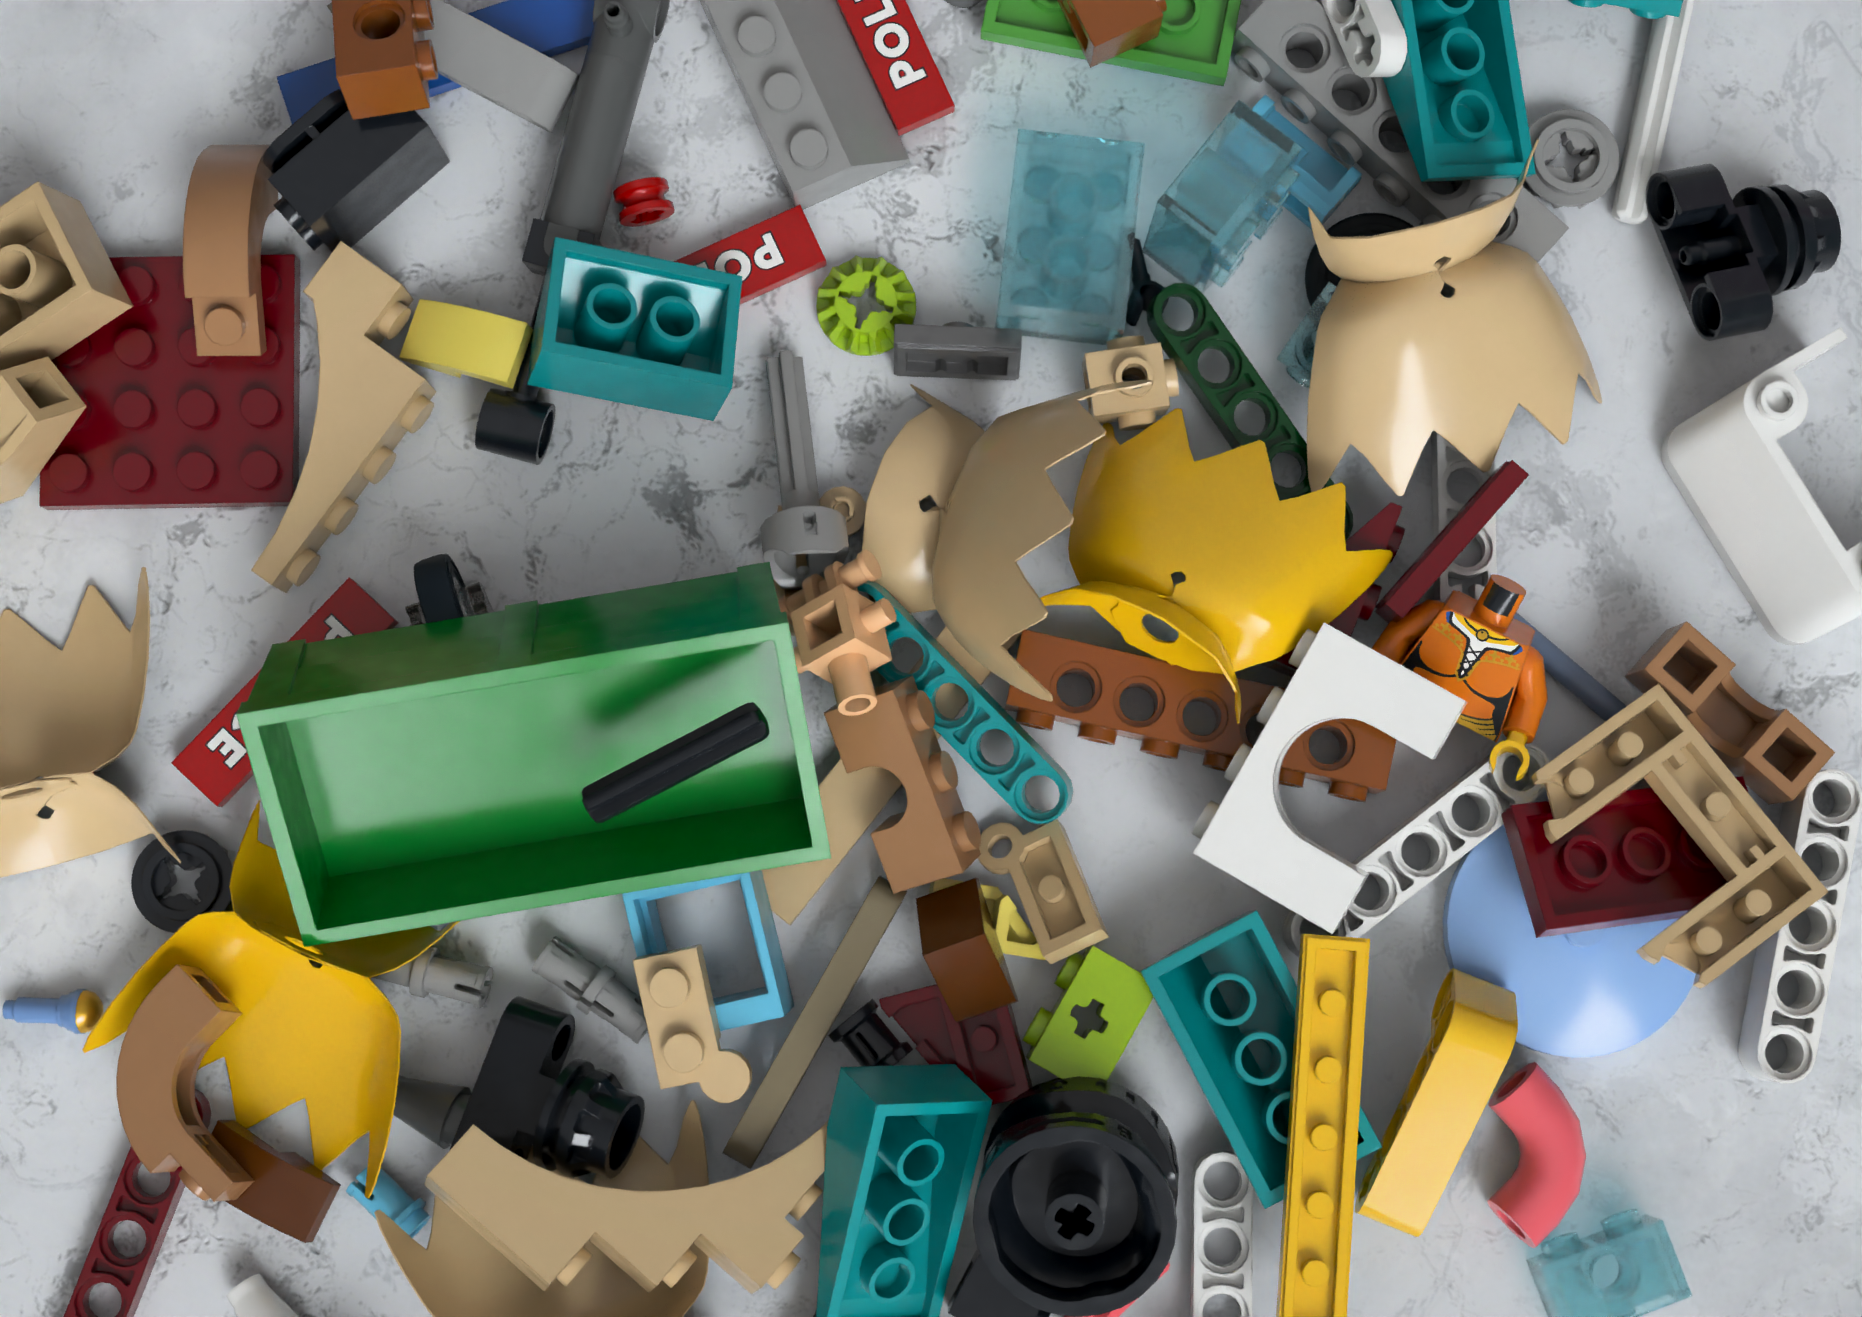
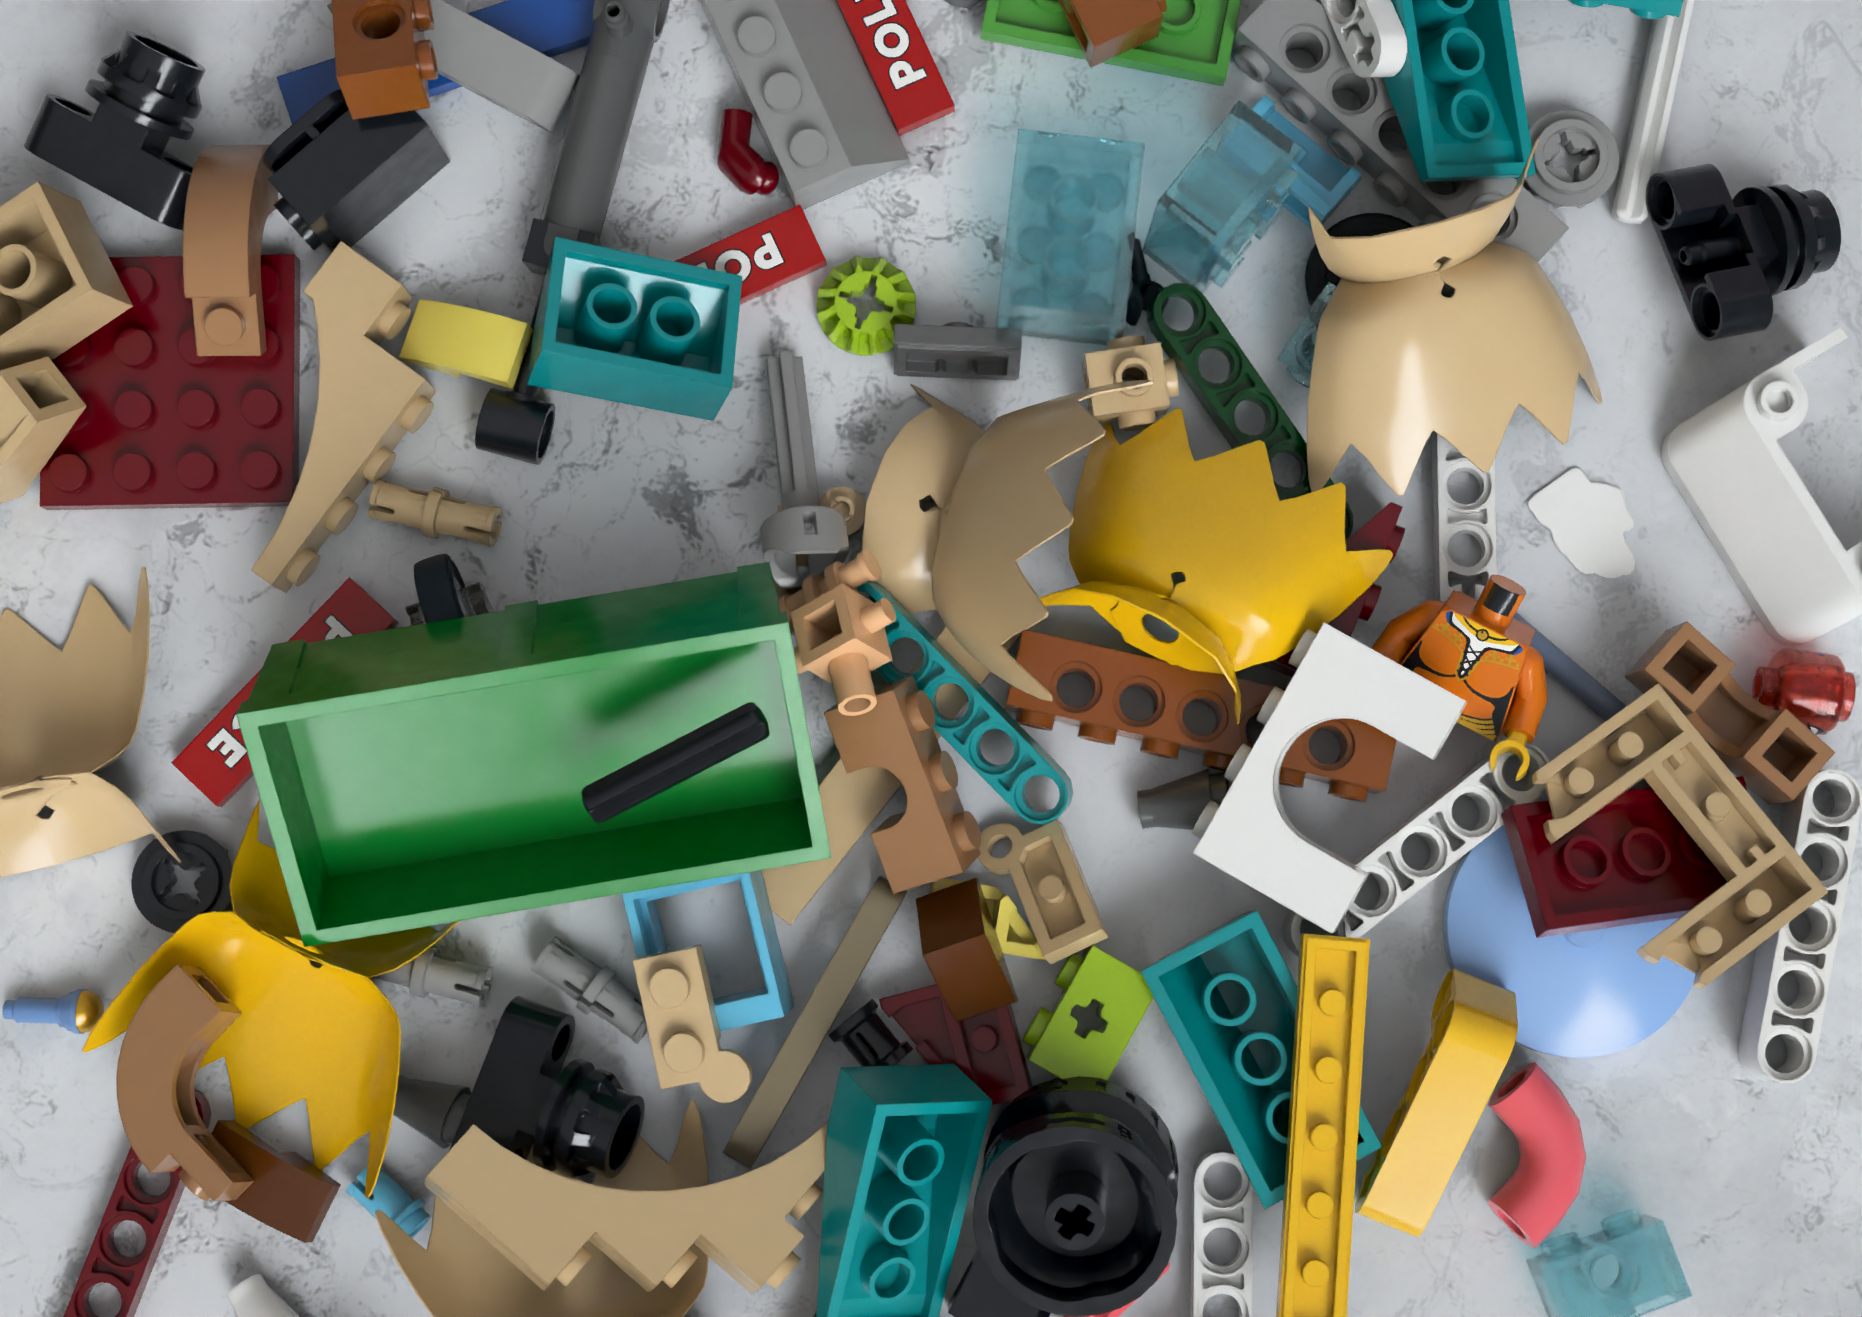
red bush [613,177,675,227] -> none
dark red tile [1374,460,1529,624] -> none
none -> black beam [24,31,206,230]
none -> tan pin [368,479,503,547]
none -> dark red arm [717,109,779,196]
none -> dark grey cone [1137,768,1229,830]
none -> white sticker [1528,467,1635,578]
none -> clear red head [1752,648,1856,735]

